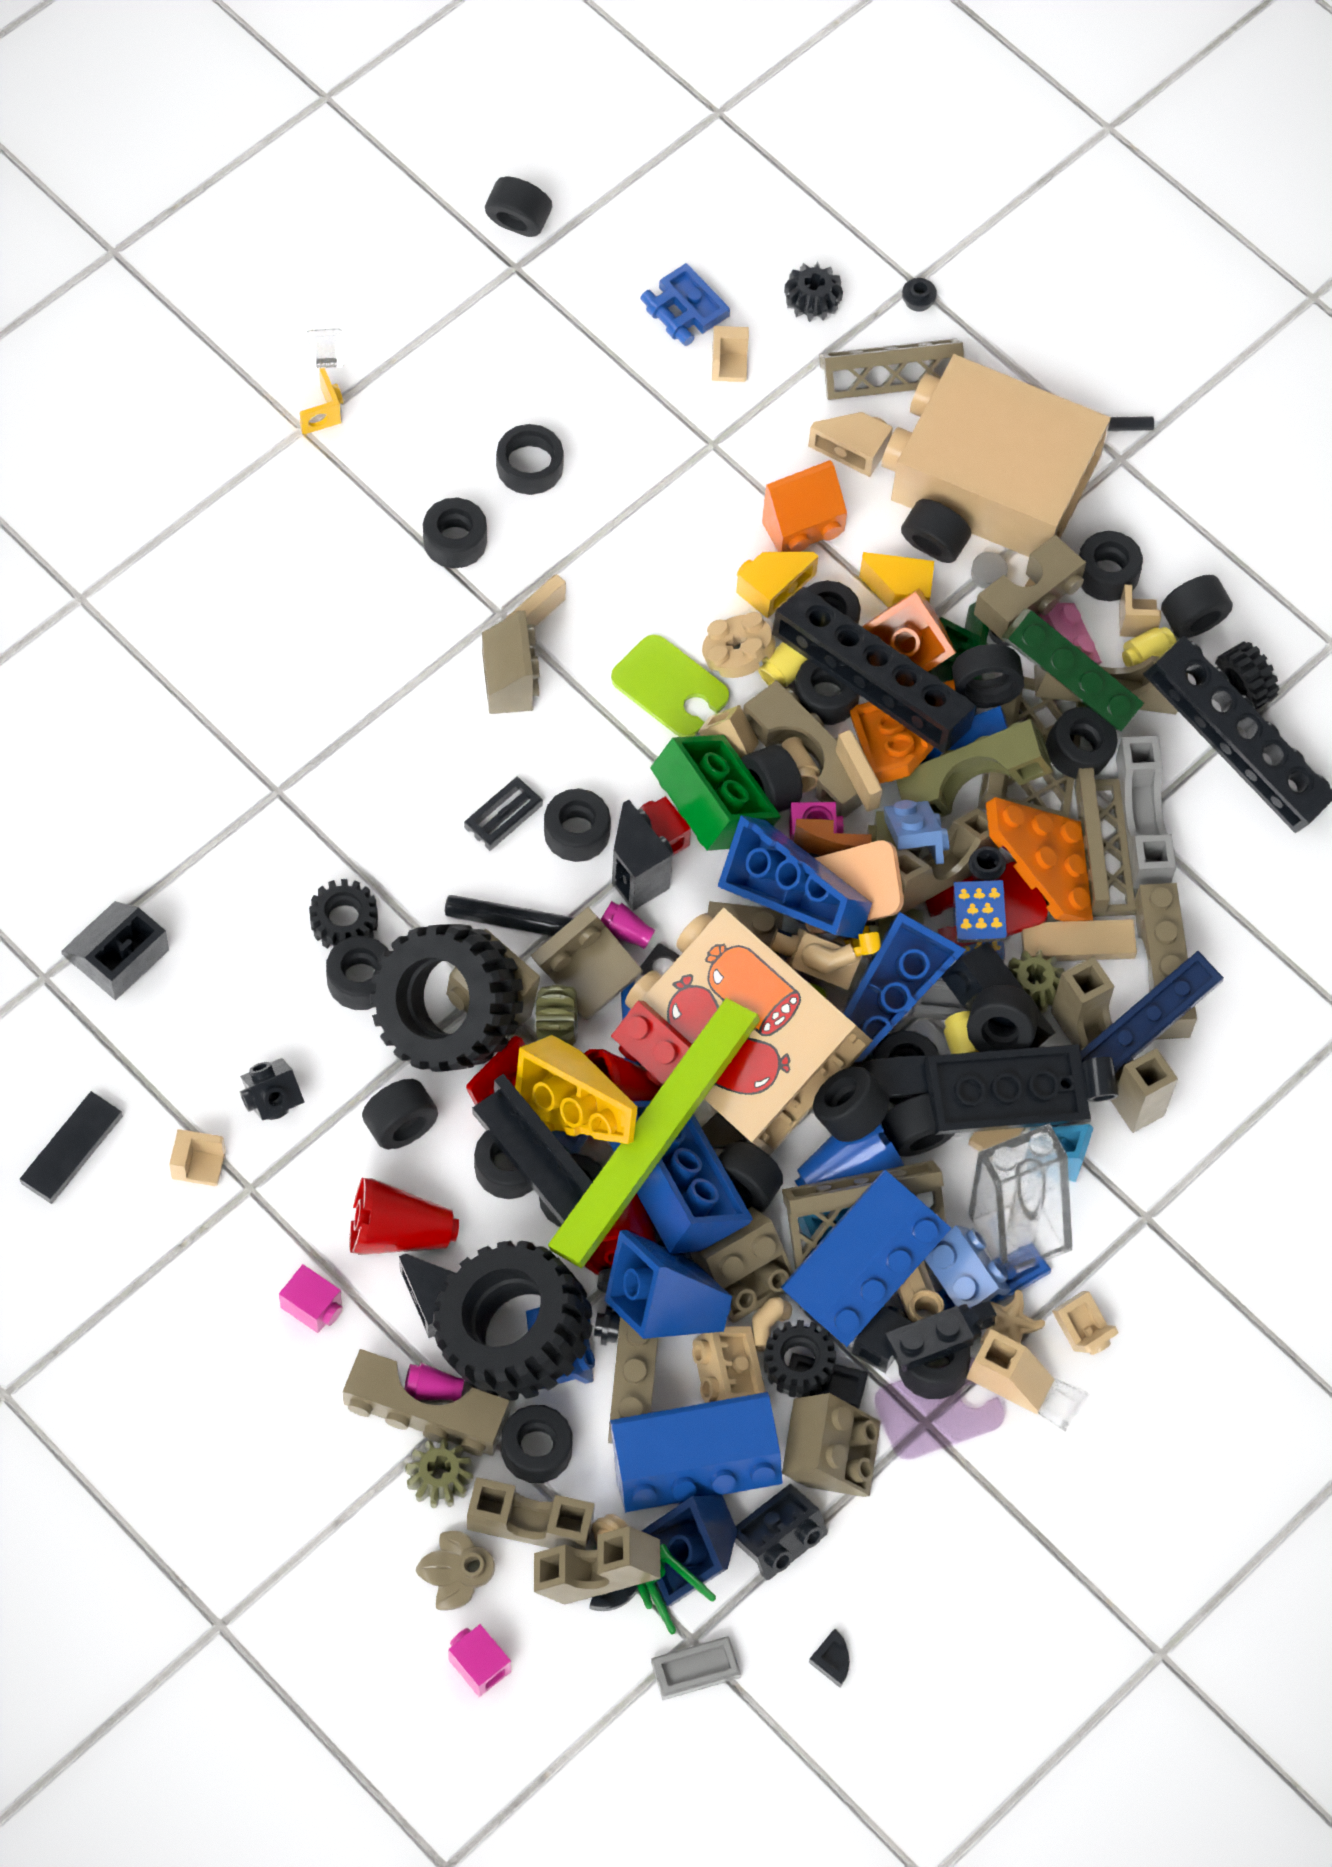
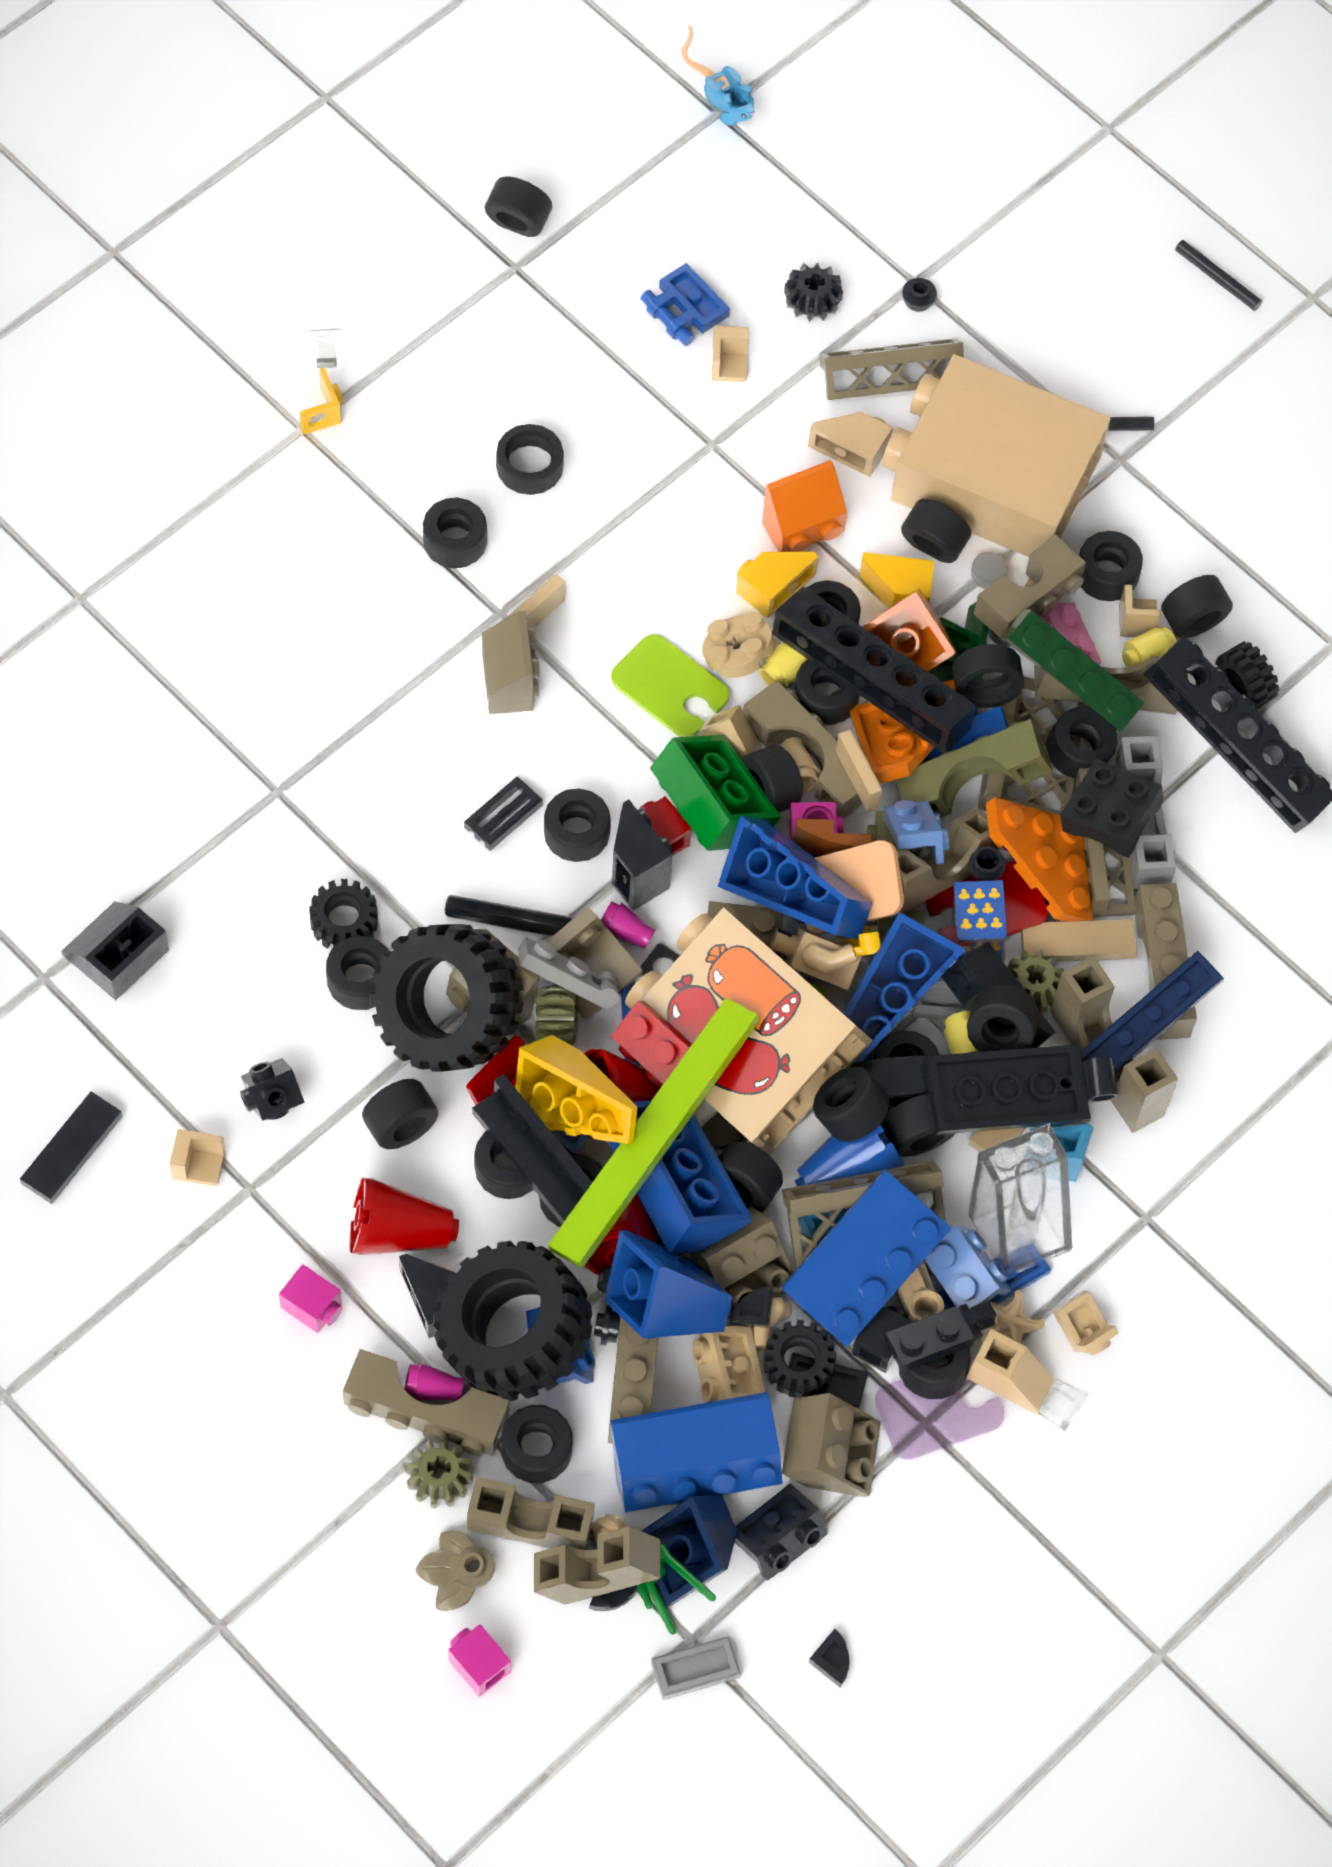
none -> light grey plate [518,936,619,1009]
none -> dark azure animal [681,25,755,126]
none -> black tile [729,1287,773,1328]
none -> black brick [1060,759,1164,858]
none -> black bar [1175,239,1263,311]

